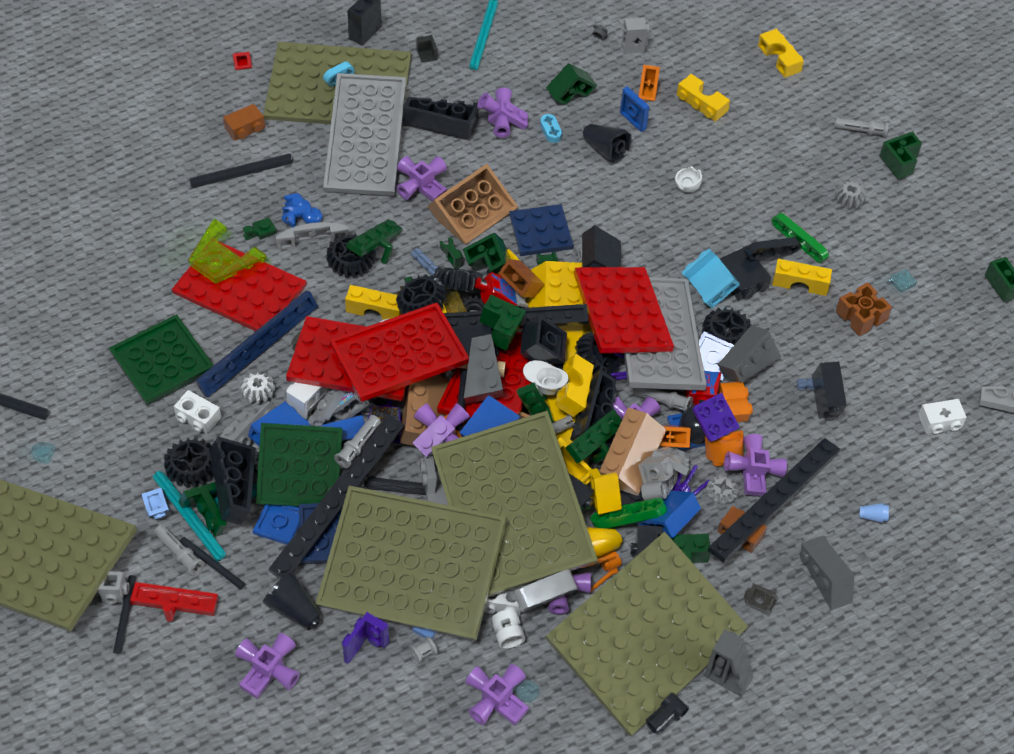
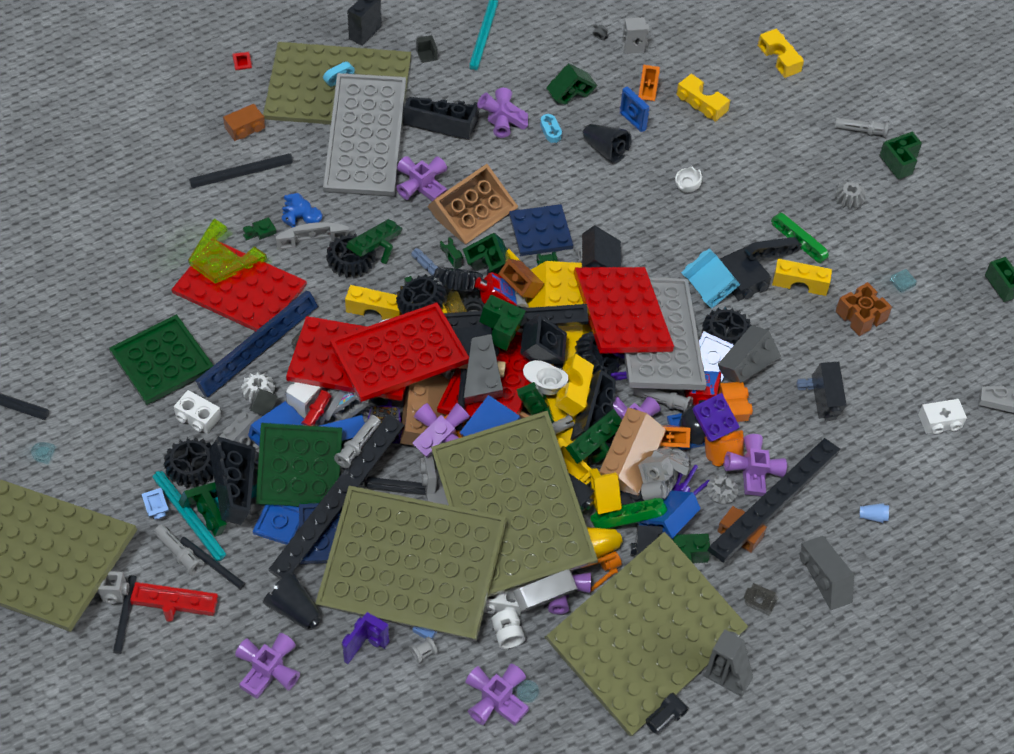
none -> pearl dark grey panel [249,387,278,416]
none -> red pin [301,390,332,426]

